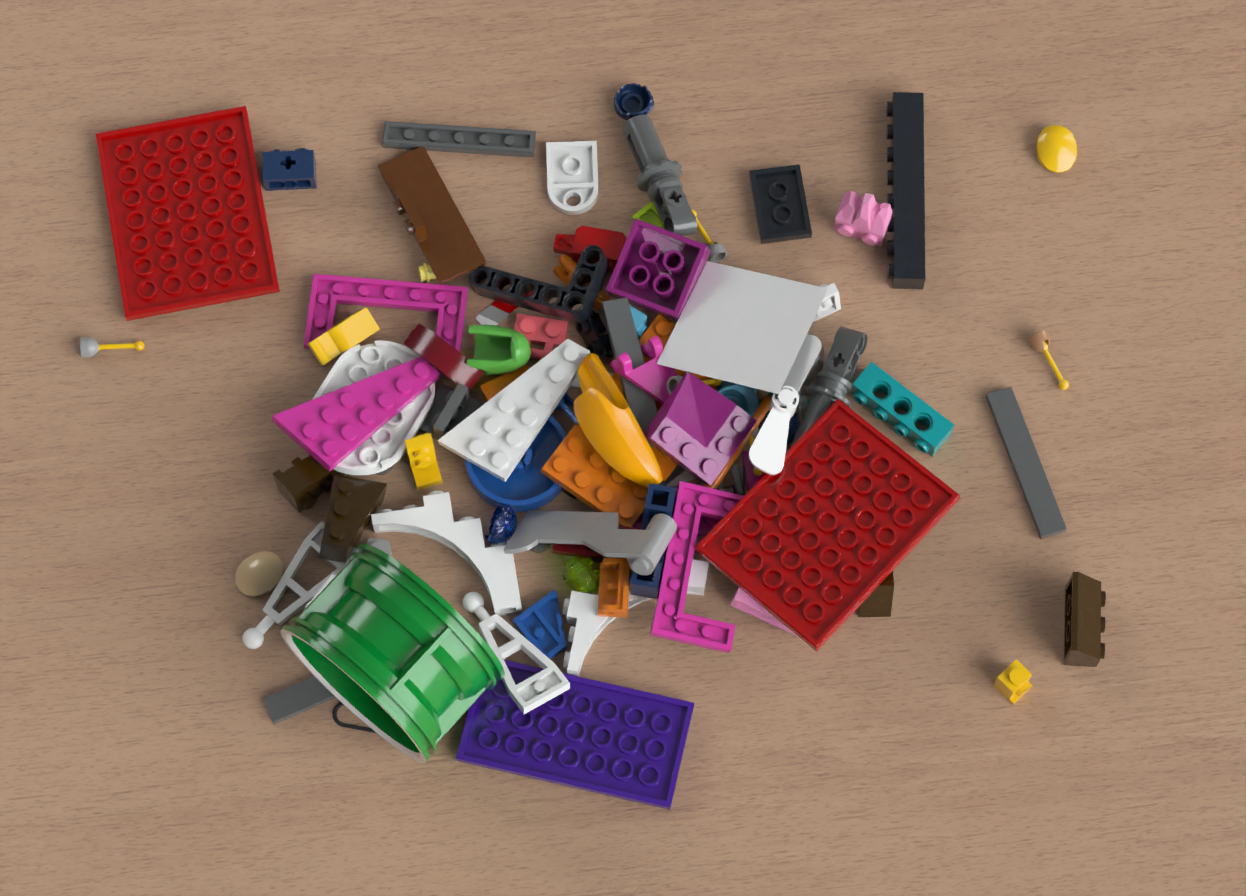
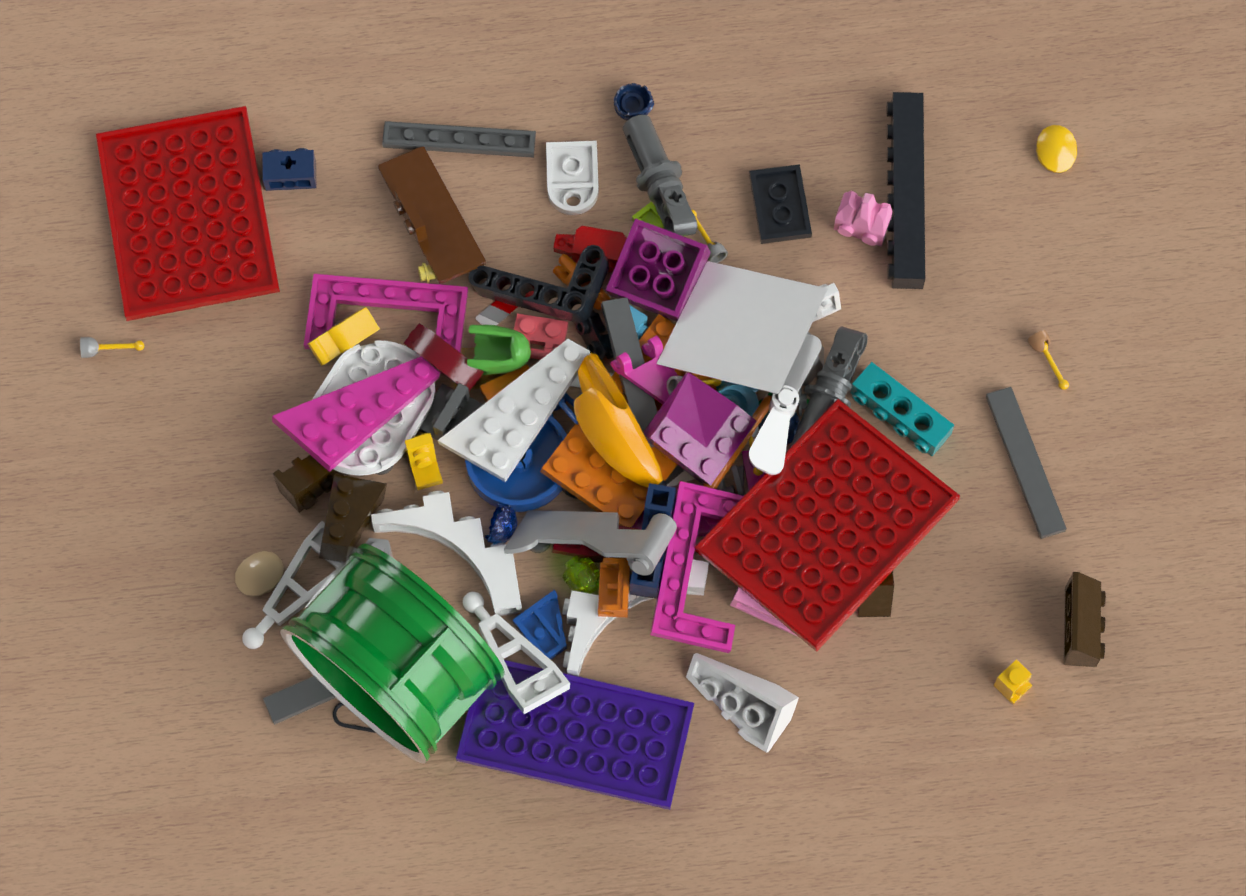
none -> white wedge [686,653,799,753]

